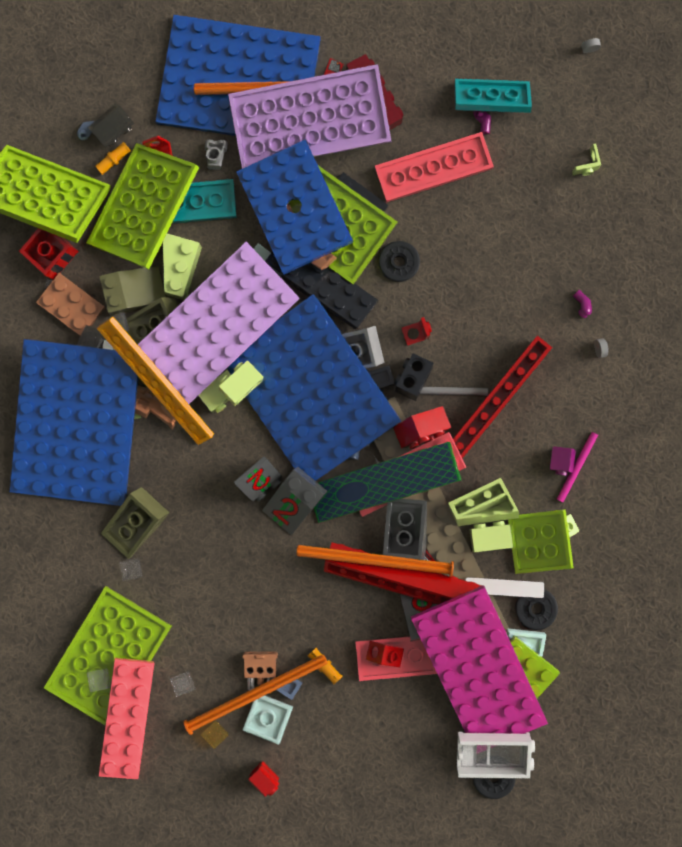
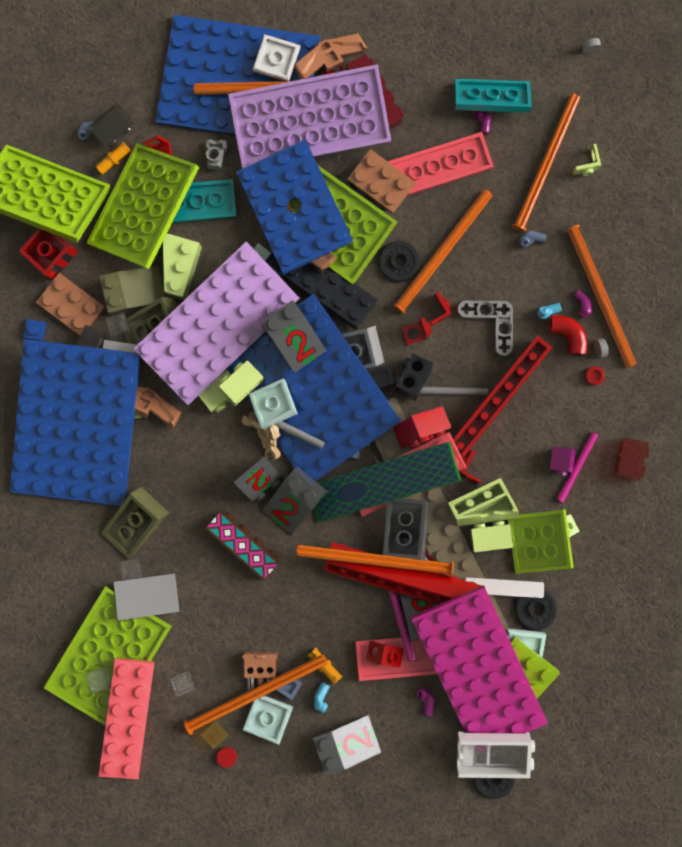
light orange plate [97,317,214,445] -> none
red brick [247,761,279,797] -> none
none -> blue plate [23,319,47,341]
none -> light grey piece [114,574,180,620]
none -> brick [205,511,280,580]
none -> red tile [217,747,237,768]
none -> tan piece [241,412,281,459]
none -> light aqua plate [249,379,298,429]
none -> white plate [253,34,300,81]
none -> light grey bar [253,411,325,449]
none -> dark grey slope [260,300,326,373]
none -> nougat plate [294,33,368,80]
none -> slope [313,715,381,776]
none -> medium azure arm [314,682,330,713]
none -> nougat plate [348,149,416,214]
none -> dark pink bar [388,590,416,662]
none -> orange axle [392,189,492,314]
none -> magenta arm [416,688,435,716]
none -> red bracket [430,291,451,327]
none -> light grey beam [457,300,513,357]
none -> red bracket [459,449,482,484]
none -> orange axle [511,93,580,232]
none -> sand blue arm [519,231,547,248]
none -> medium azure arm [537,303,562,320]
none -> red cylinder [549,314,588,356]
none -> orange axle [565,225,636,368]
none -> red tile [585,366,605,386]
none -> clear red brick [613,437,649,481]

